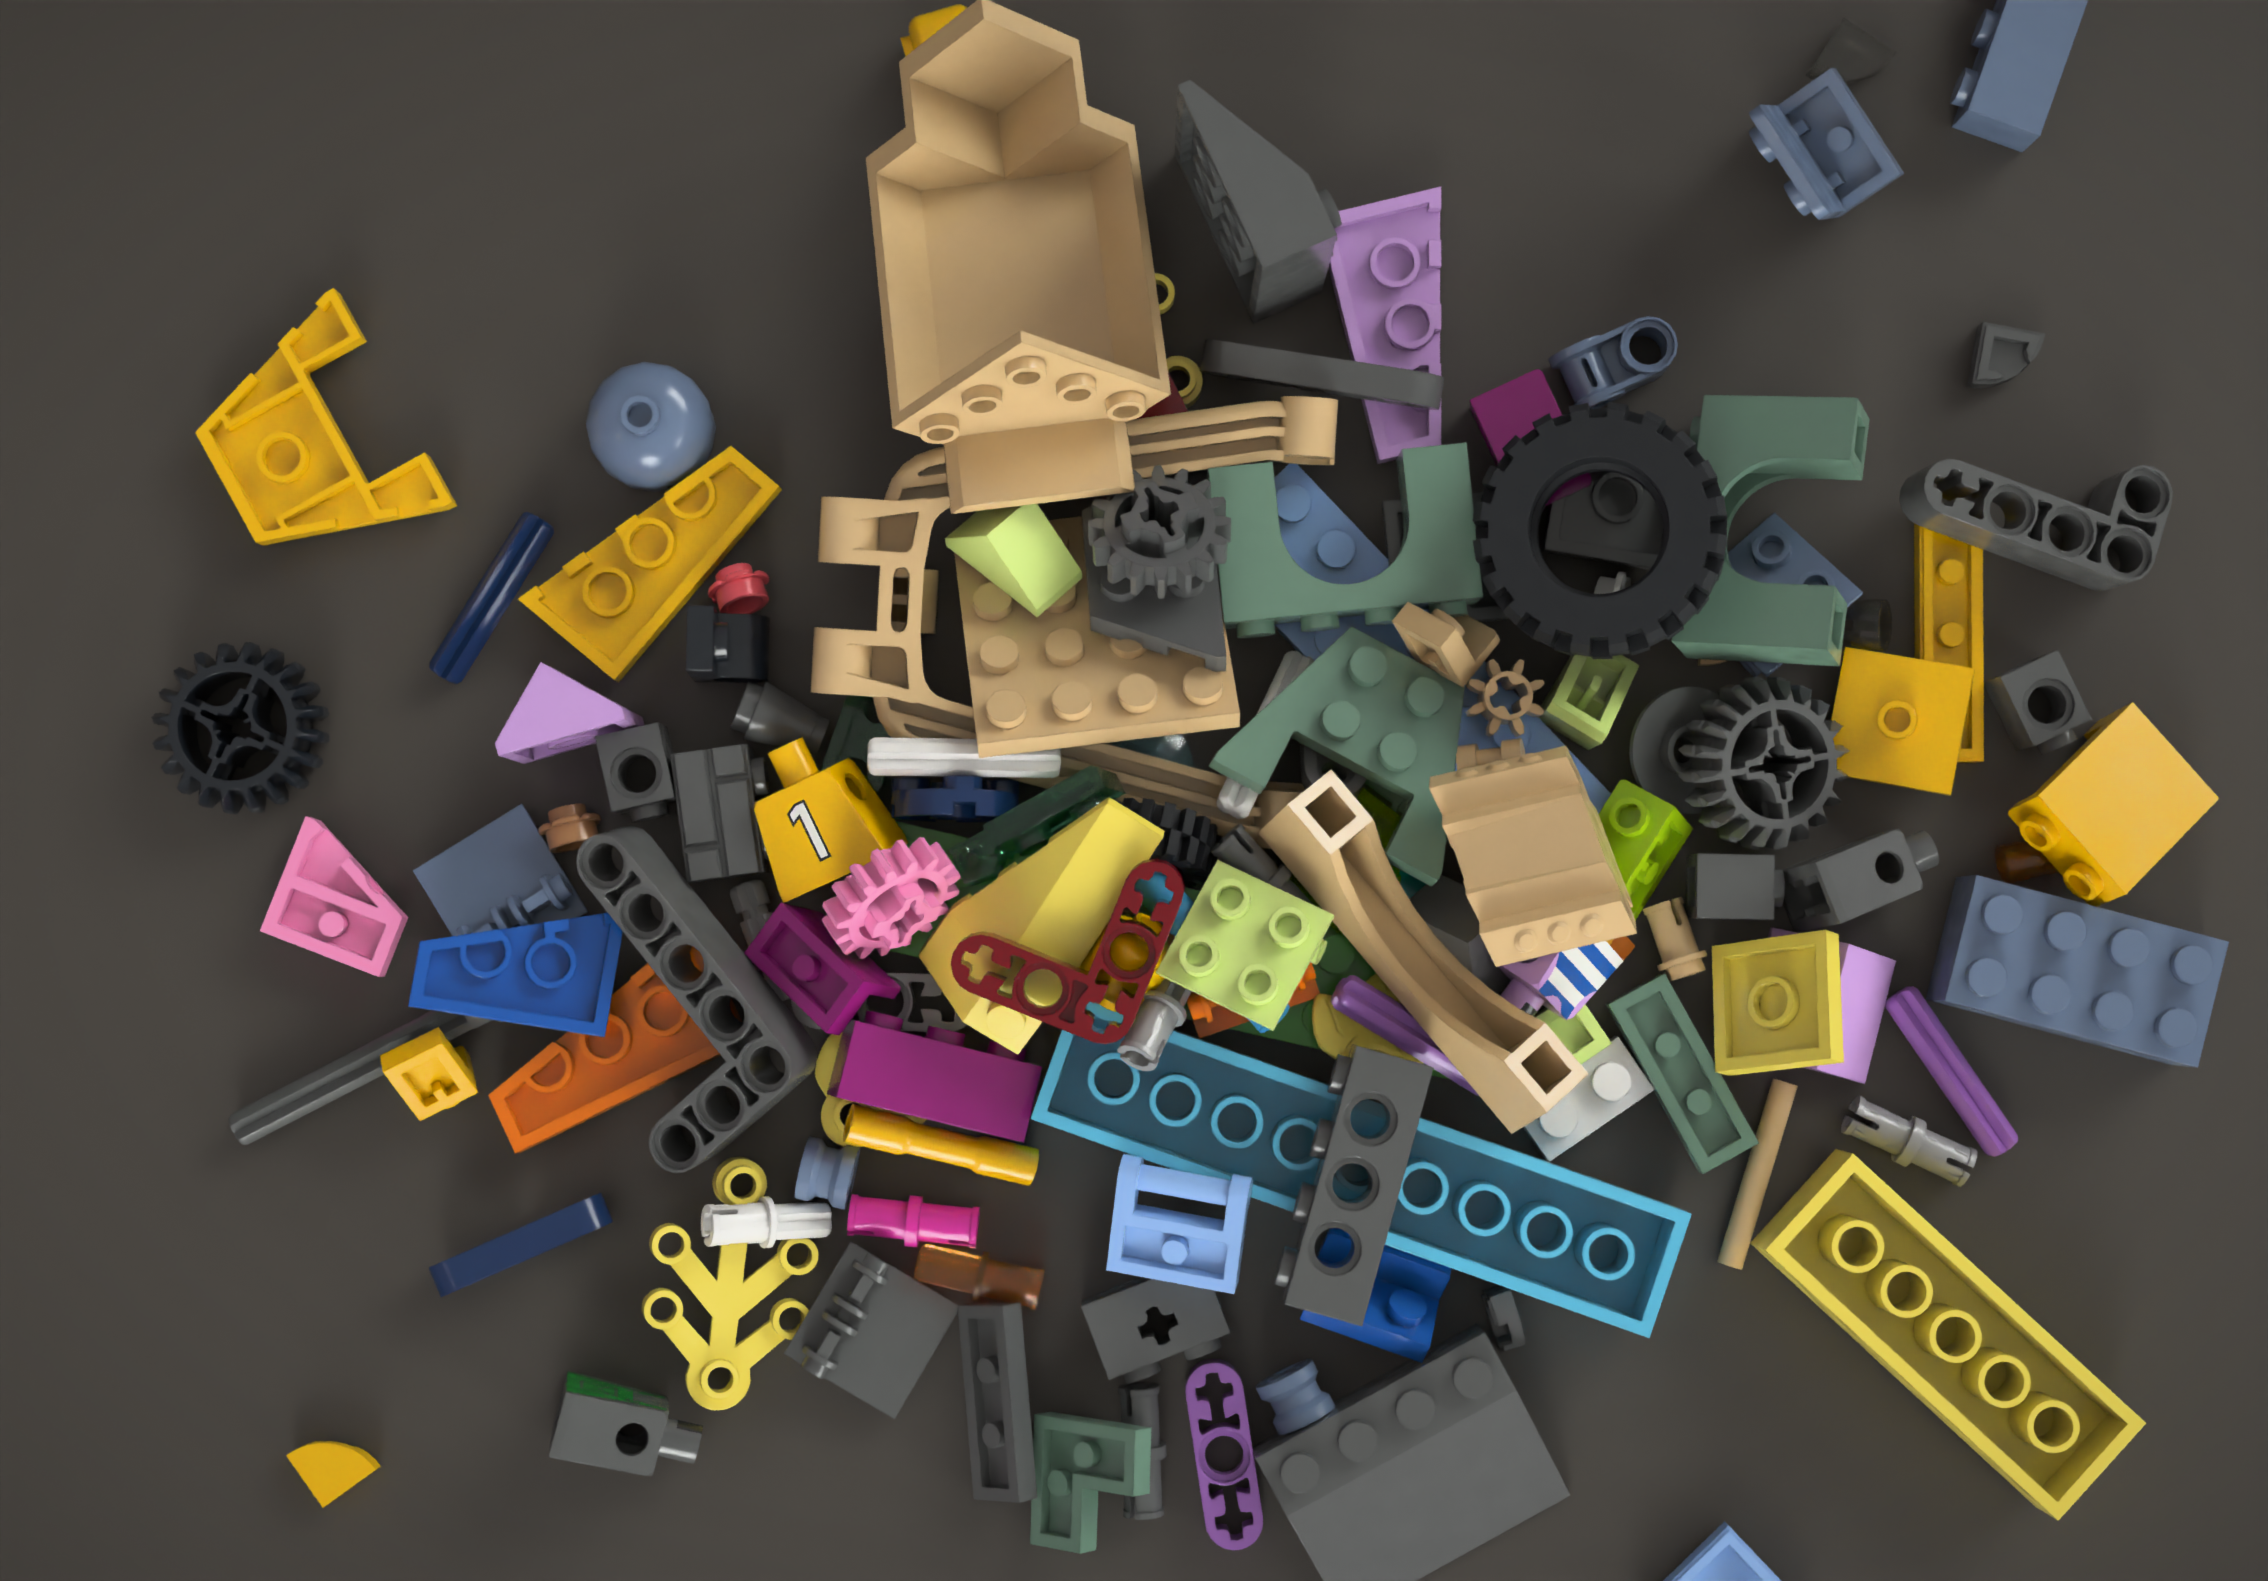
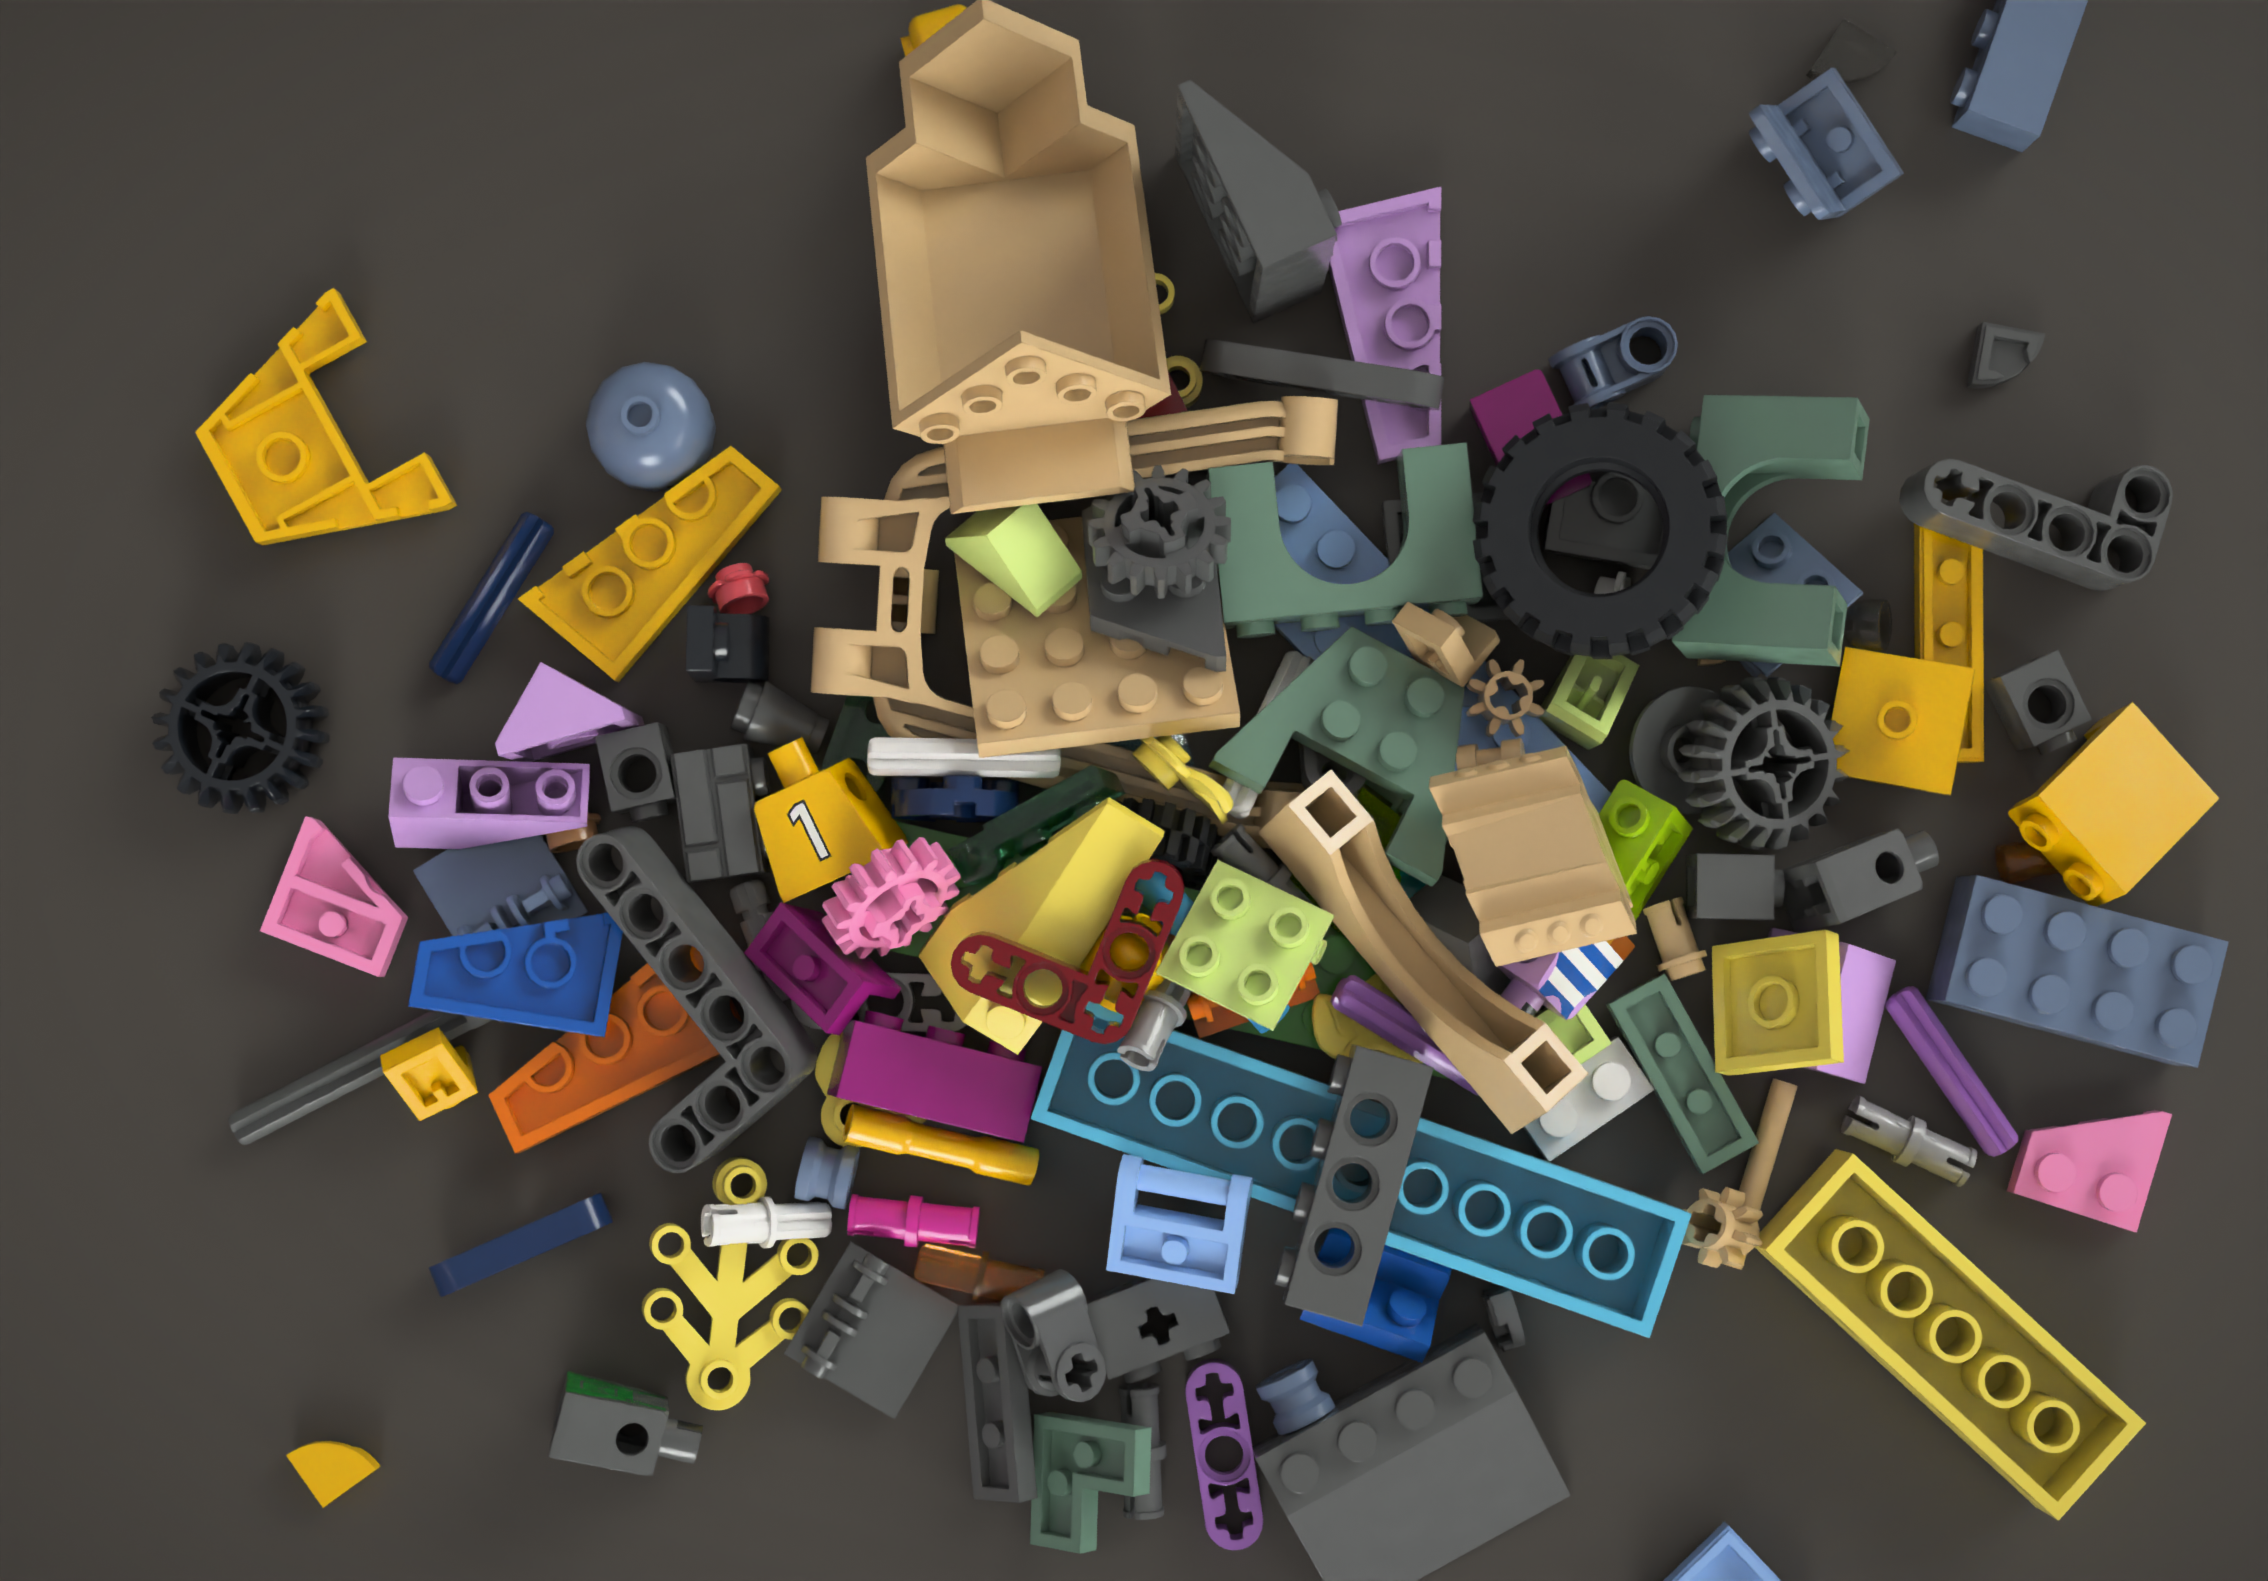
none -> lavender slope [388,758,590,849]
none -> dark grey piece [1001,1269,1106,1402]
none -> light yellow plate [1132,735,1234,824]
none -> tan gear [1682,1187,1763,1268]
none -> bright pink wing [2007,1110,2172,1233]

